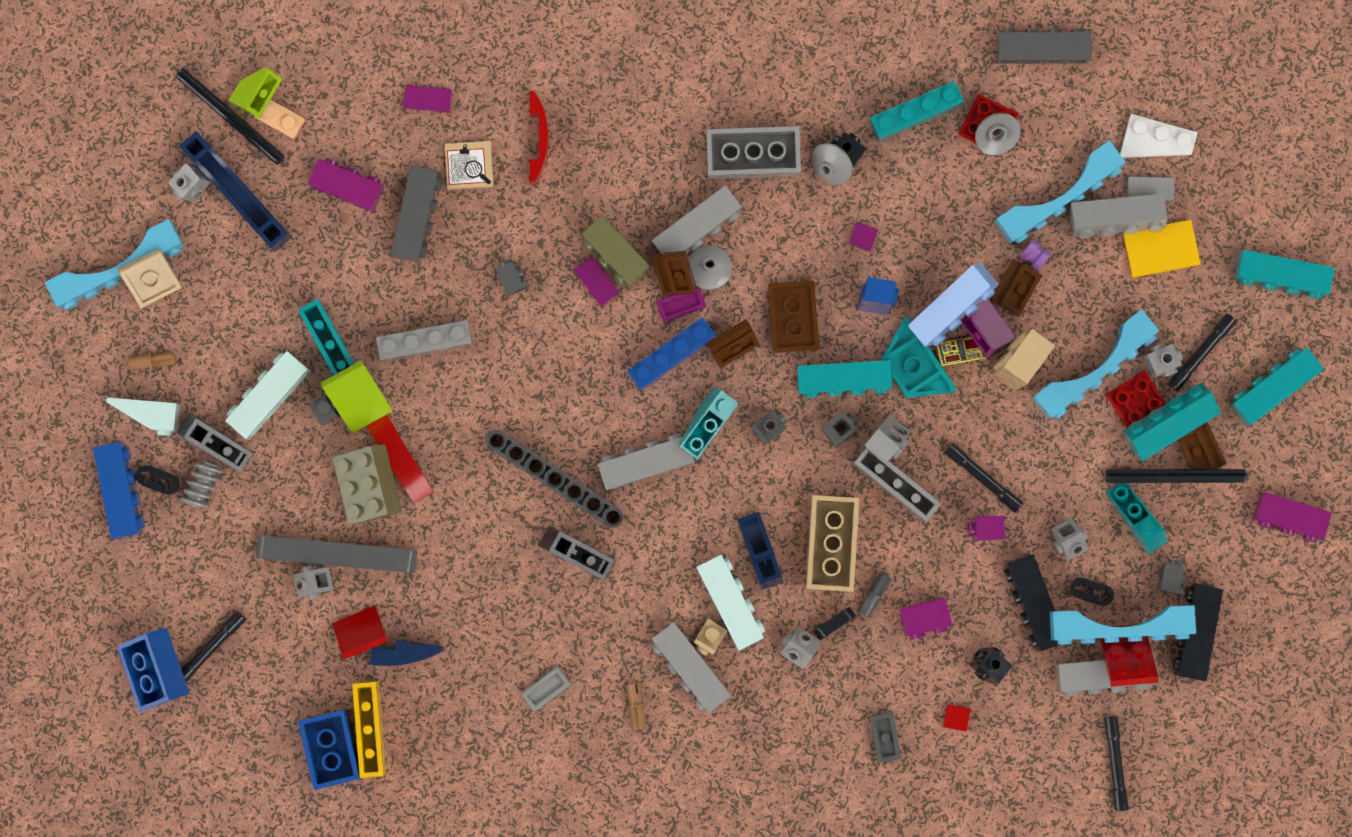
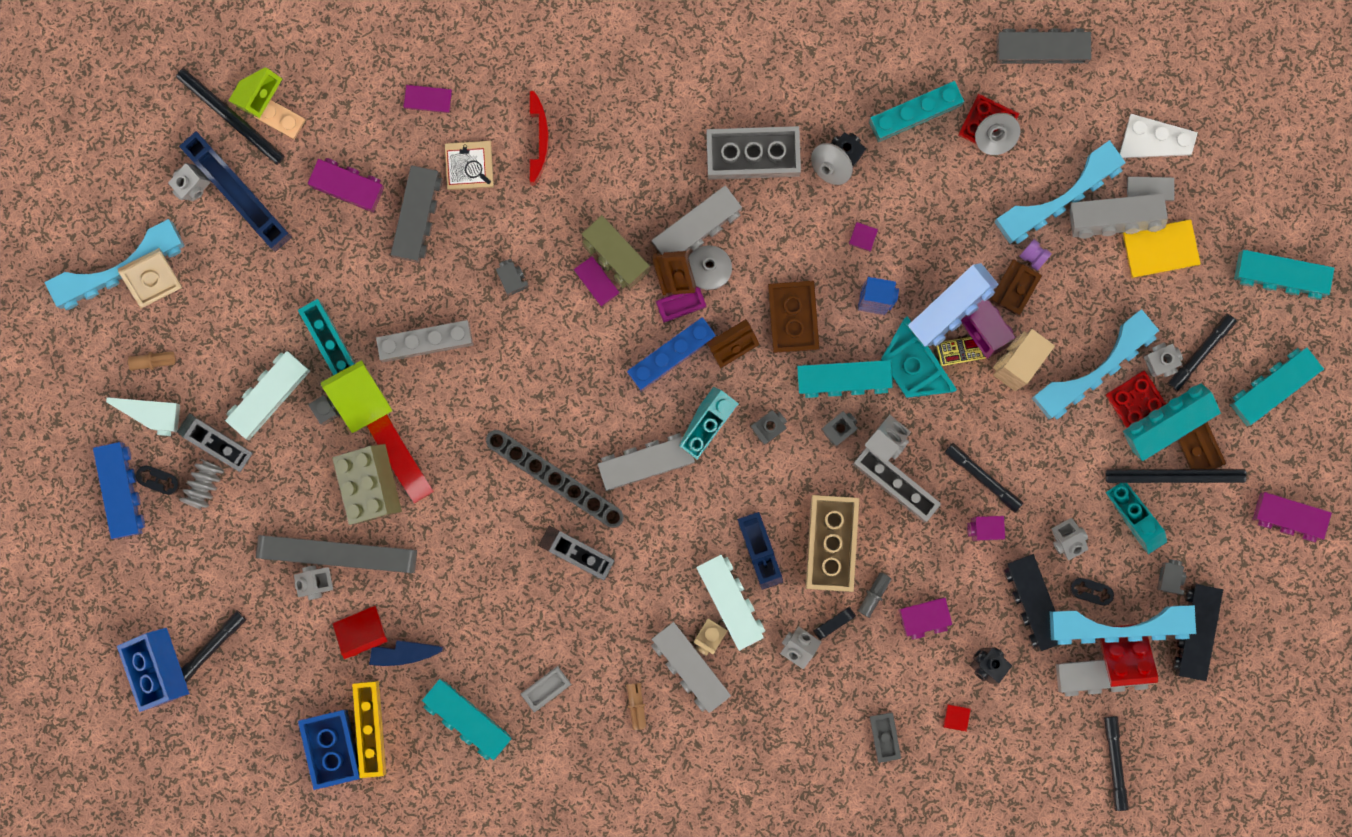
none -> teal brick [422,678,513,760]

